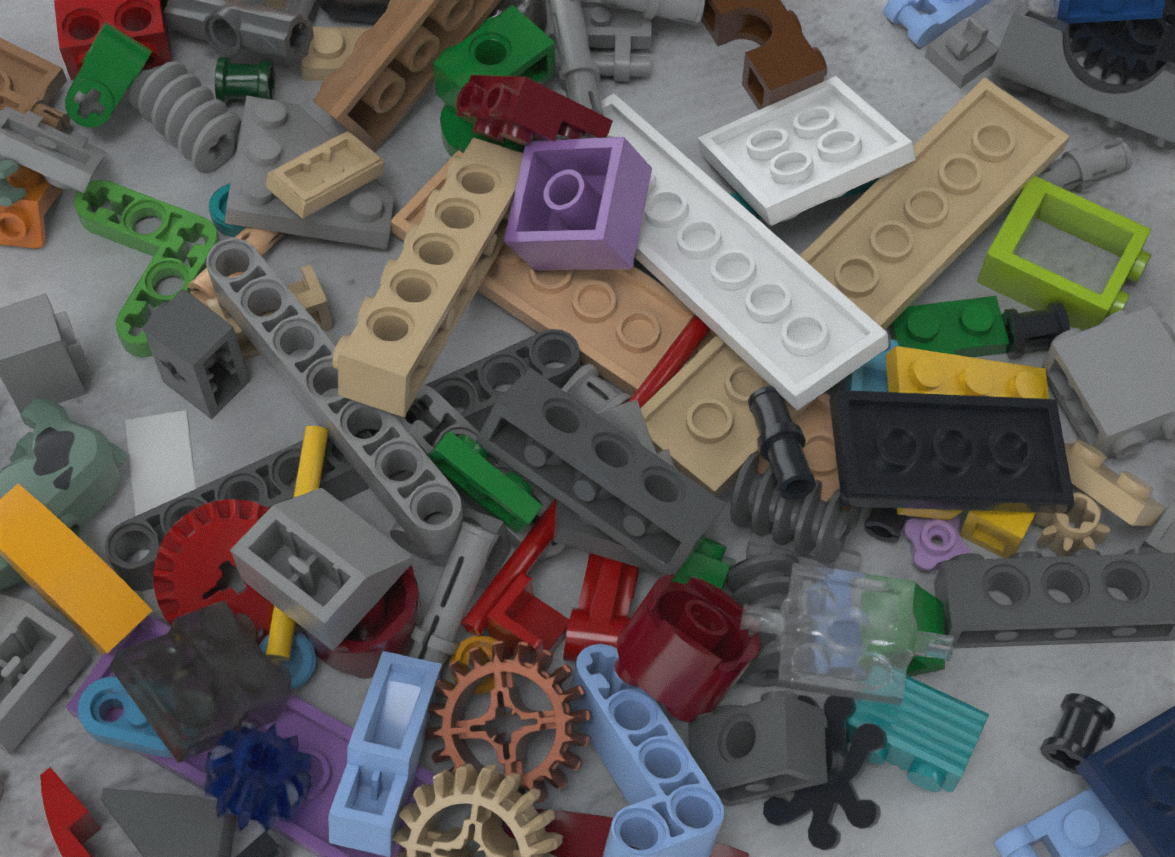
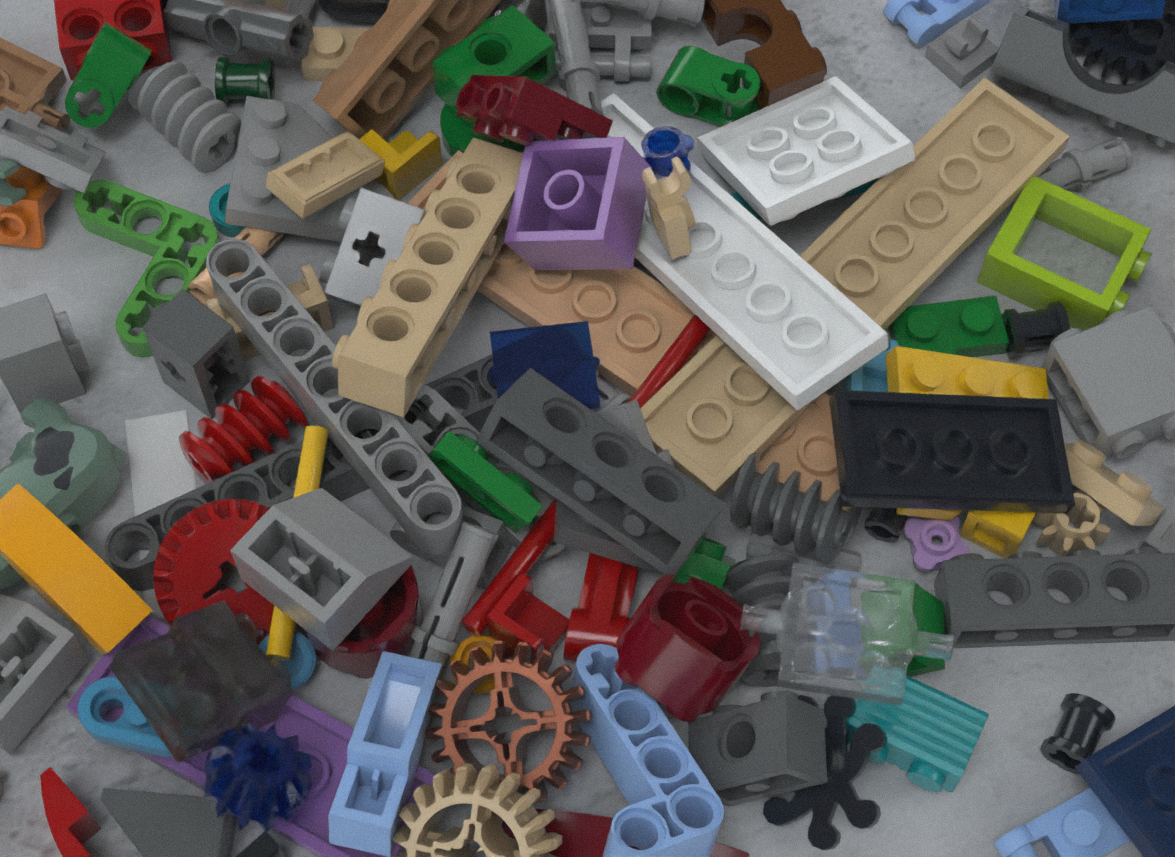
black pin [748,386,816,500] -> none
none -> red piece [178,376,310,484]
none -> light grey brick [319,187,425,308]
none -> yellow panel [359,129,443,201]
none -> clear blue piece [489,321,600,409]
none -> clear blue plate [641,126,694,177]
none -> tan plate [642,157,695,260]
none -> green piece [656,46,760,127]

